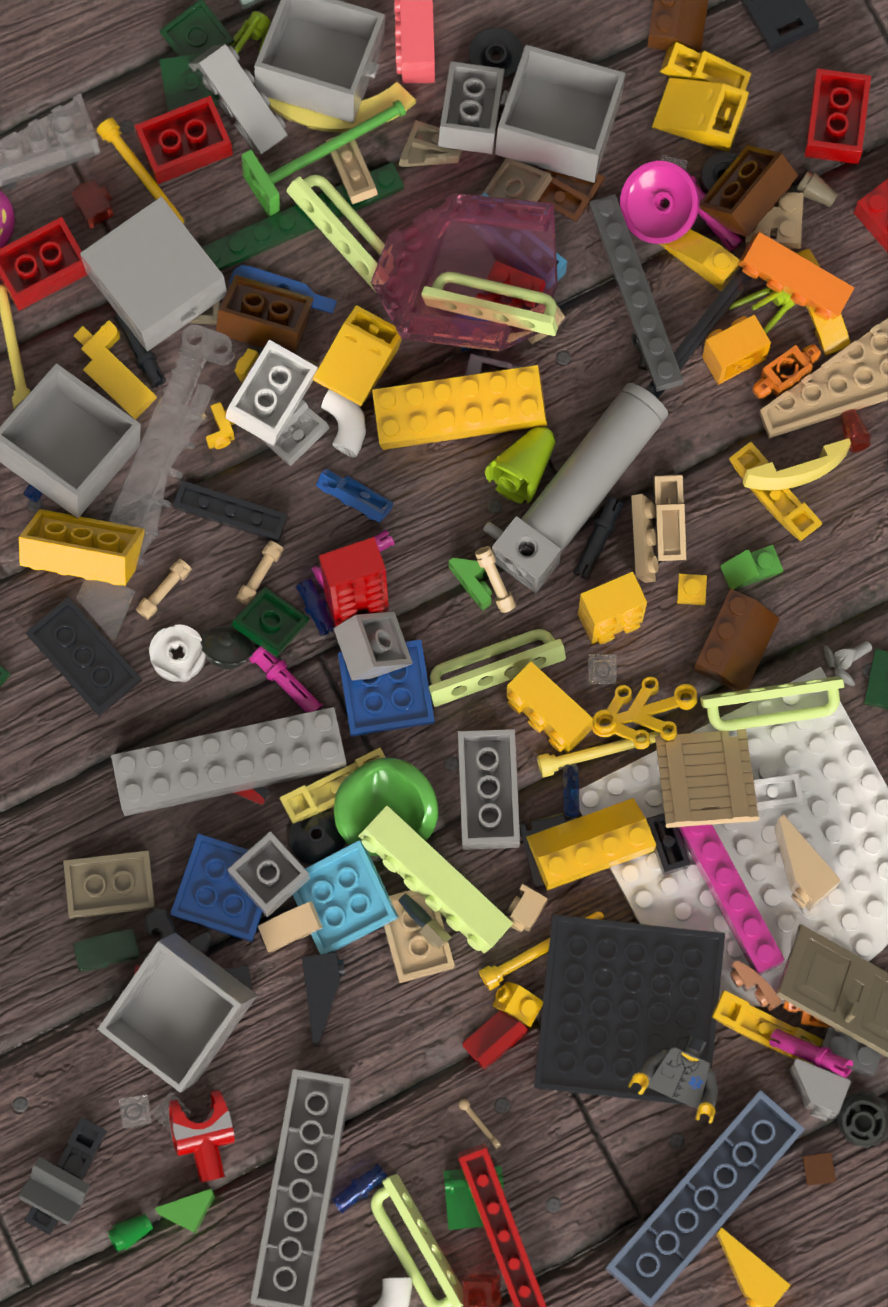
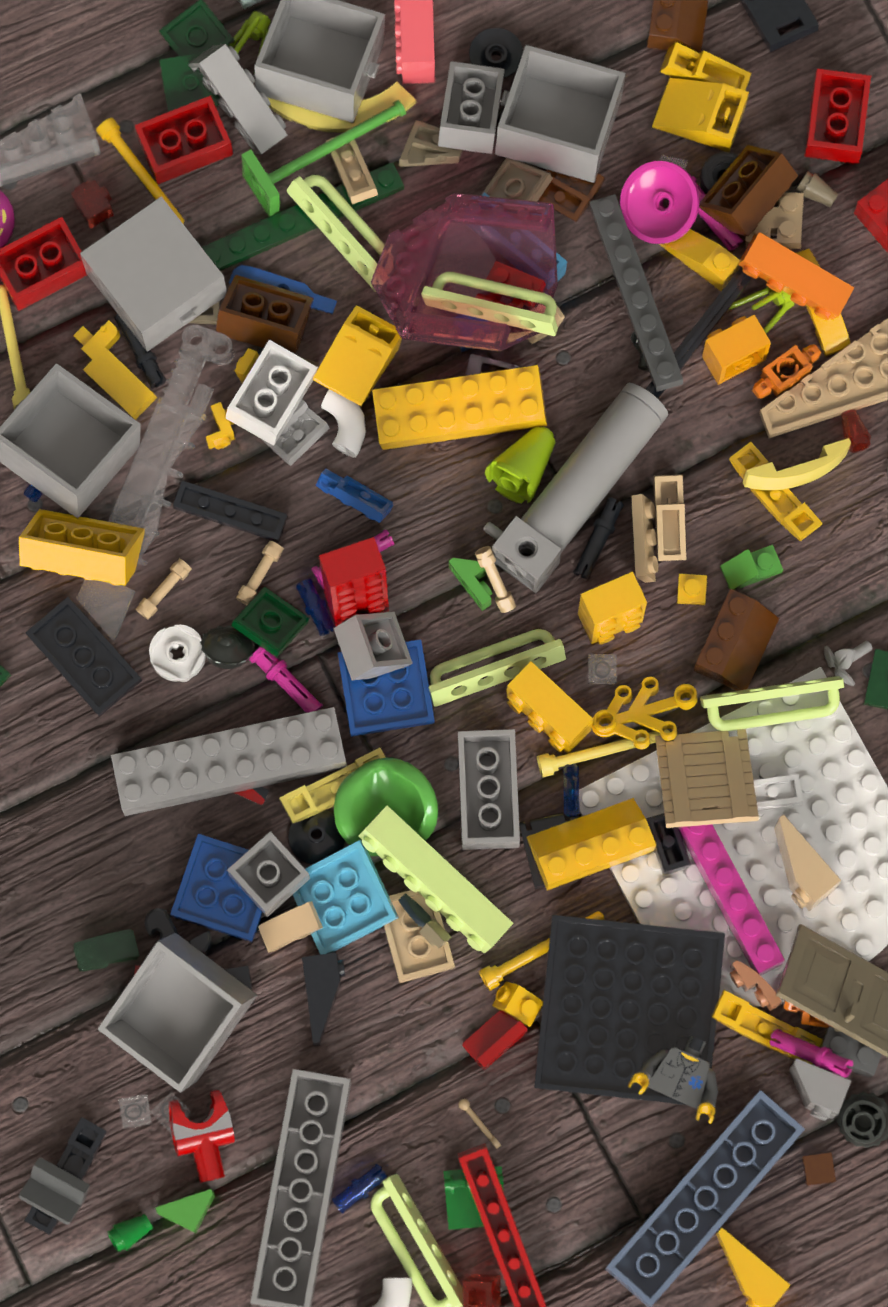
dark tan plate [63,851,155,919] -> none
tan brick [508,884,548,932] -> none

